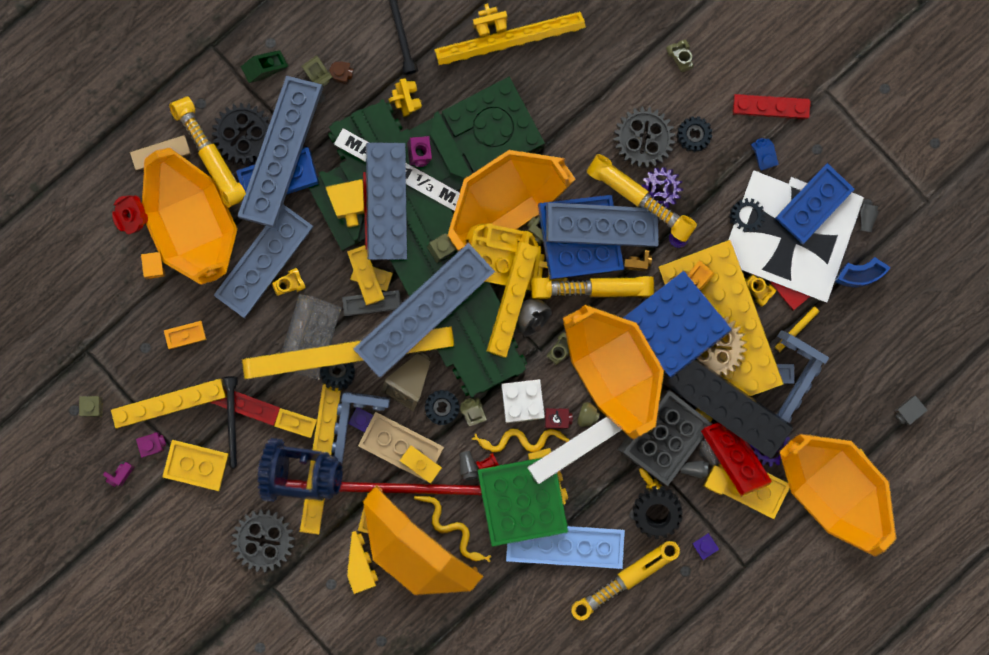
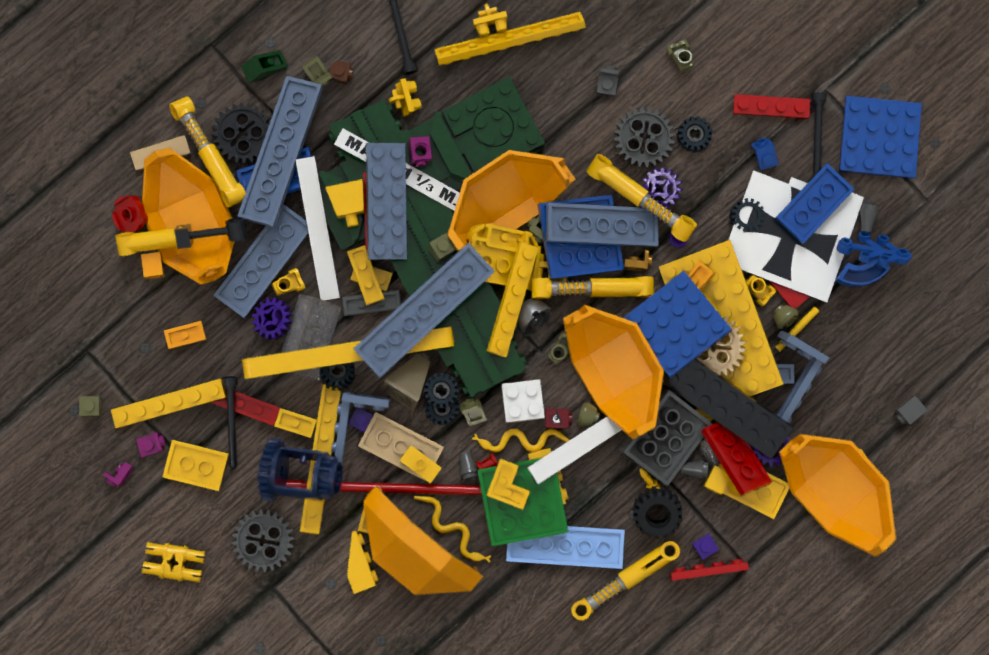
none -> piece [115,218,247,256]
none -> yellow pin [142,542,205,583]
none -> dark purple gear [252,298,293,340]
none -> white sticker [296,156,340,301]
none -> black bush [424,373,459,409]
none -> yellow plate [487,459,530,509]
none -> dark grey bracket [596,66,619,97]
none -> red plate [669,559,749,581]
none -> olive cone [773,305,798,330]
none -> black piece [811,92,827,177]
none -> blue plant [836,231,912,267]
none -> blue plate [839,96,922,179]

